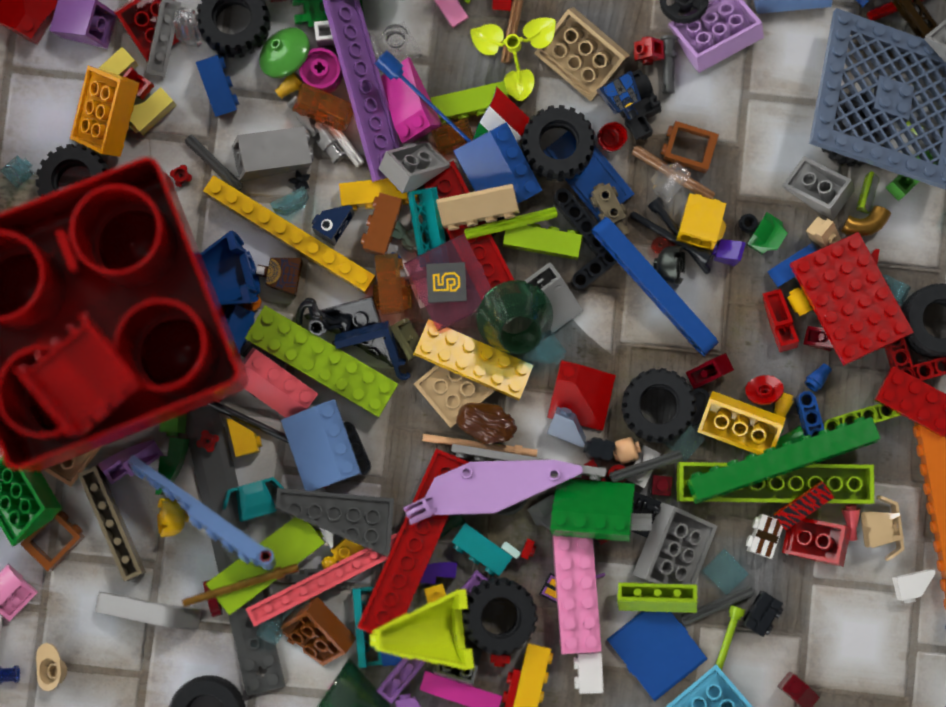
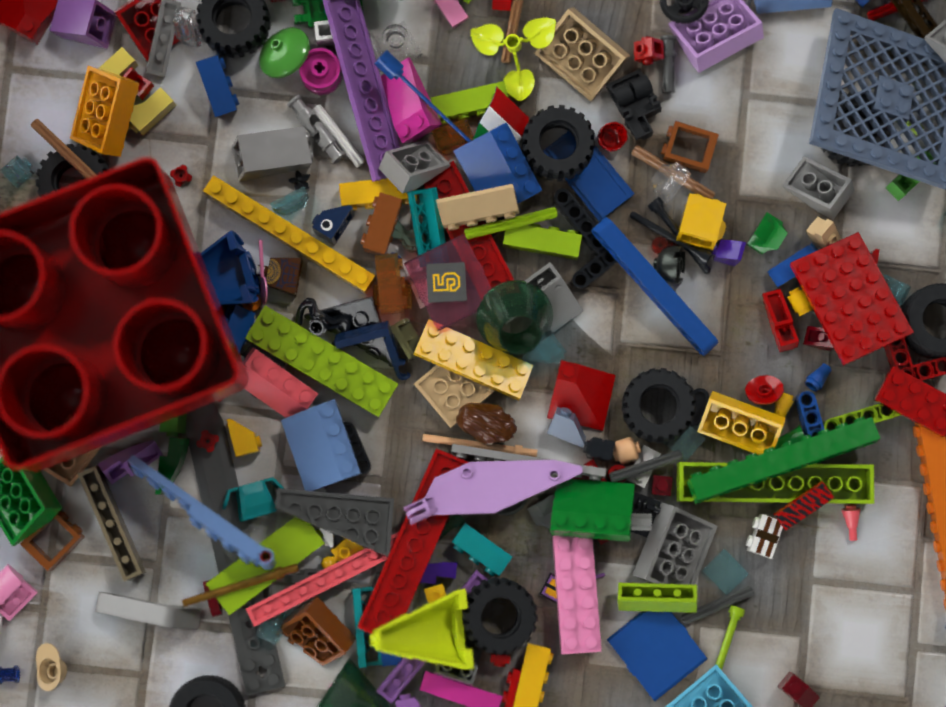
red windscreen [14,313,144,437] -> none
red plate [55,229,83,276] -> none
yellow cylinder [157,498,189,537] -> none
dark grey axle [185,135,243,191] -> none
black bar [204,401,289,444] -> none
yellow cone [275,73,303,99] -> none
clear orange brick [292,83,353,132] -> none
light aqua tile [501,542,520,559] -> none
red plate [520,538,537,560] -> none
white brick [574,652,603,694] -> none
dark tan brick [590,183,630,236] -> none
torso [596,71,641,120] -> none
dark red slope [686,353,734,389] -> none
black plate [739,214,758,233] -> none
black brick [741,591,783,637] -> none
red slope [782,518,851,567] -> none
pearl gold cylinder [841,206,891,237] -> none
lime slope [856,171,879,214] -> none
tan piece [860,495,905,561] -> none
white slope [892,569,936,603] -> none
none -> medium nougat axle [31,119,97,179]
none -> bright pink piece [259,240,268,305]

